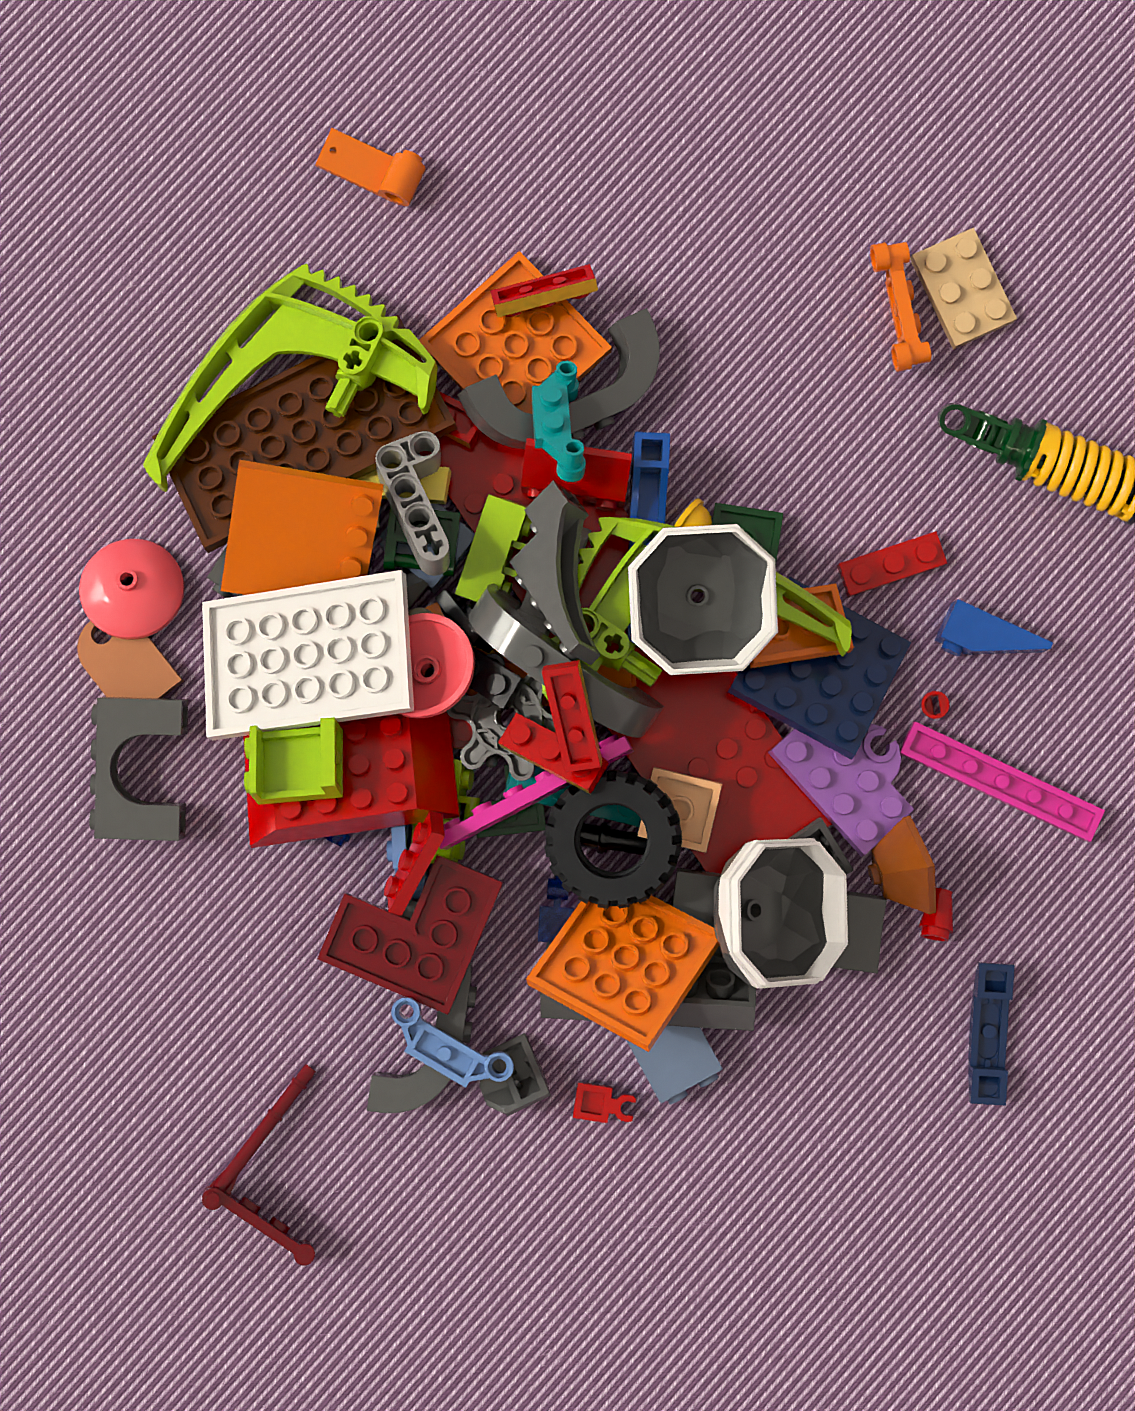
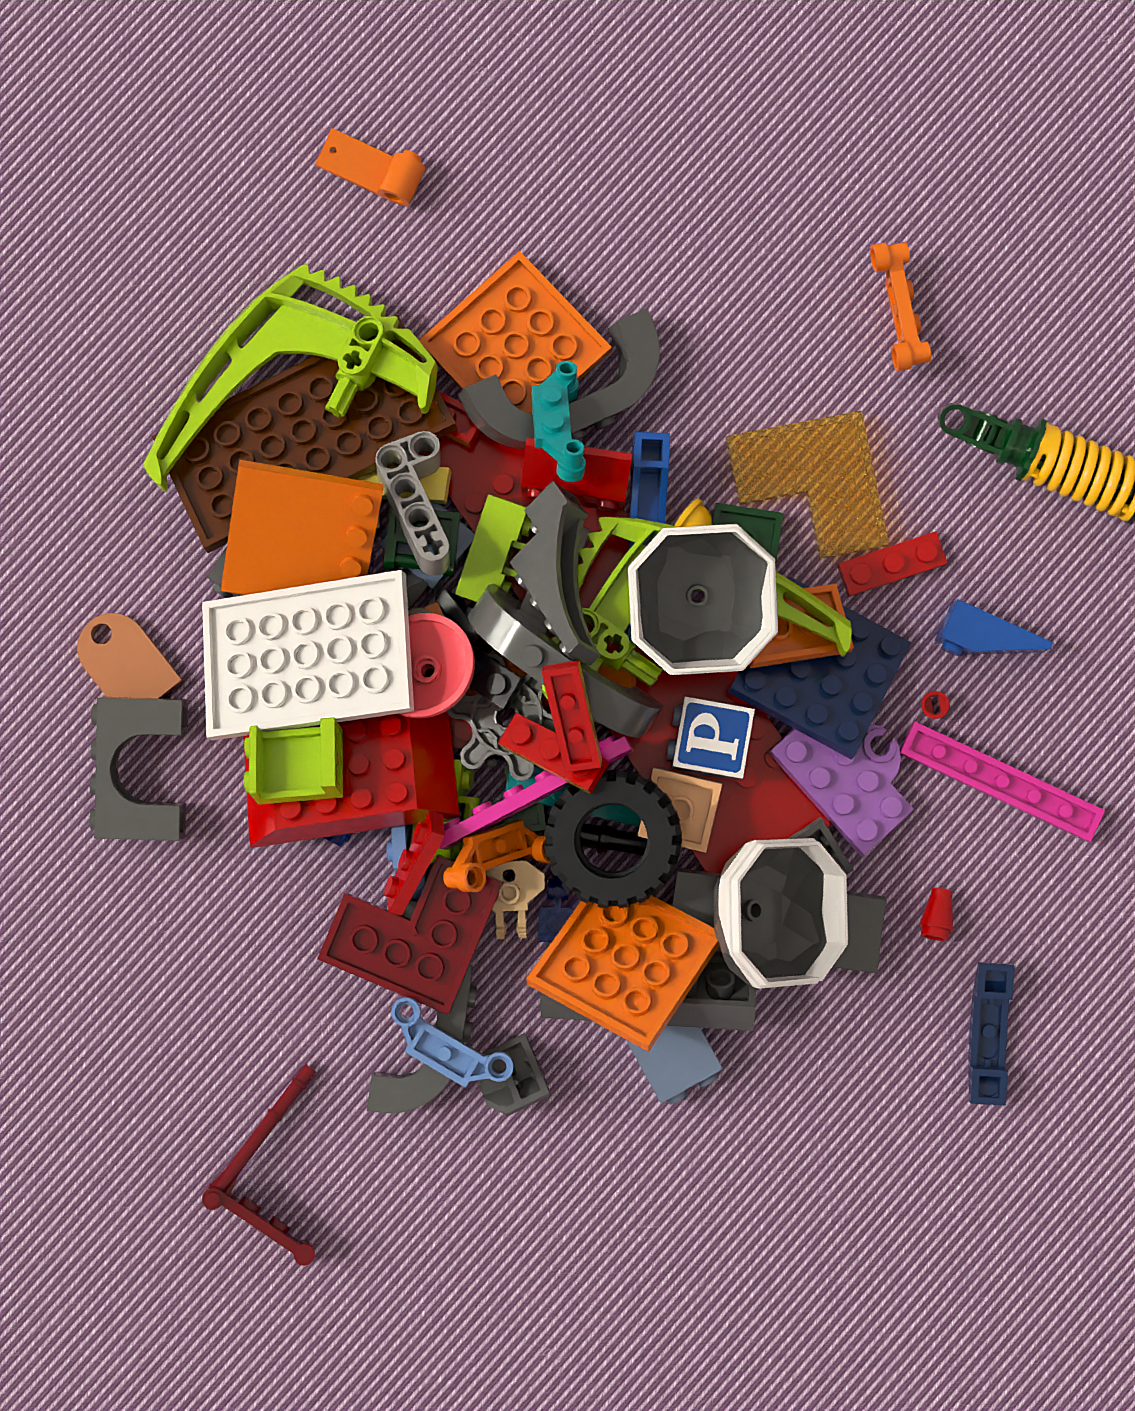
coral dish [79,539,185,639] -> none
plate [490,264,598,317] -> none
red plate [572,1081,636,1123] -> none
dark orange slope [867,815,936,914] -> none
tan plate [910,227,1017,350] -> none
none -> orange plate [443,820,551,892]
none -> tan hinge [485,860,545,939]
none -> piece [666,697,755,781]
none -> clear yellow plate [726,411,889,559]

